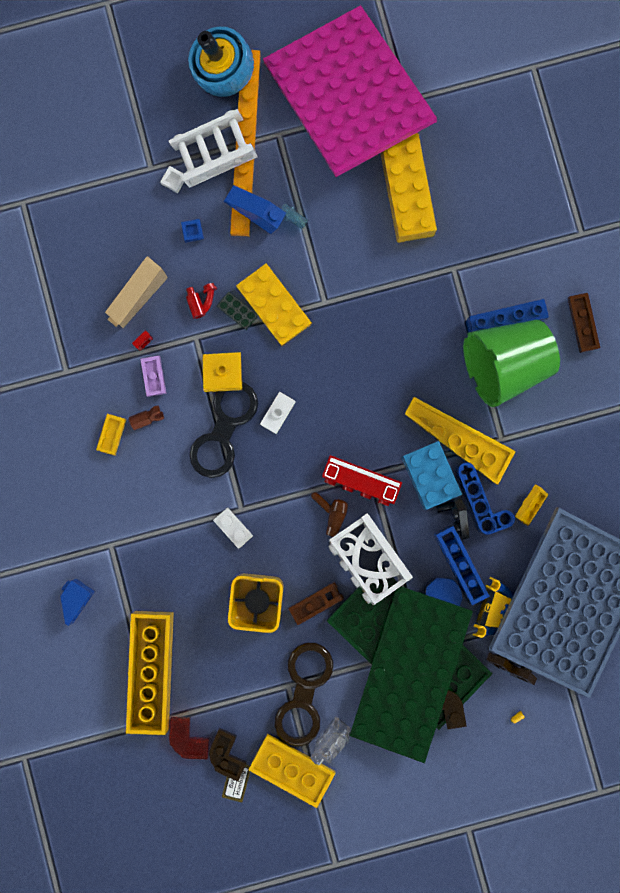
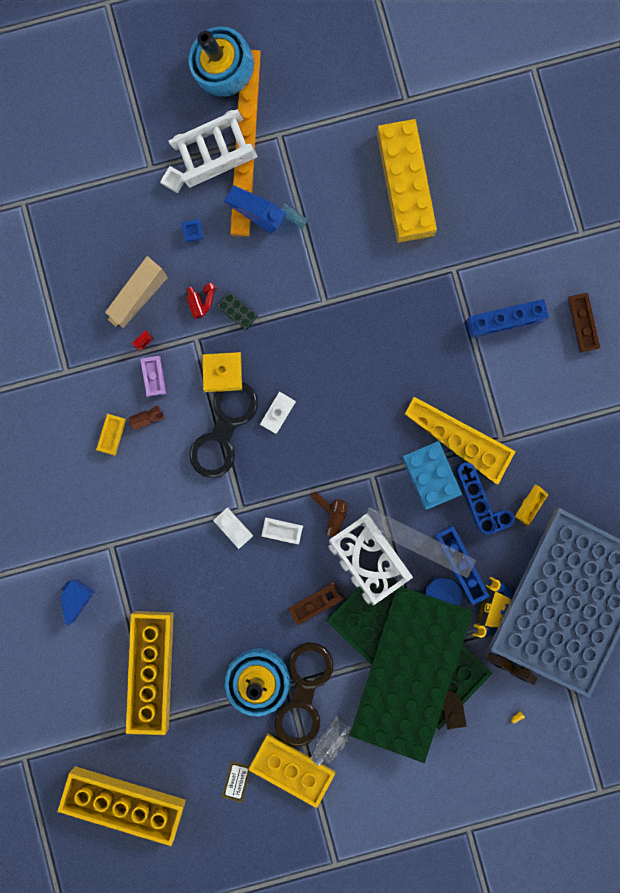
clear red plate [169,717,209,759] -> none
dark brown plate [209,728,247,782] -> none
yellow piece [228,573,284,633] -> none
yellow plate [236,263,312,346] -> none
dark pink plate [263,5,437,177] -> none
red brick [322,455,402,507] -> none
black plate [436,497,470,540] -> none
bright green cone [463,320,560,407] -> none
none -> yellow brick [57,766,186,846]
none -> dark azure wheel [224,648,290,717]
none -> white plate [261,517,303,545]
none -> clear tile [361,507,476,578]

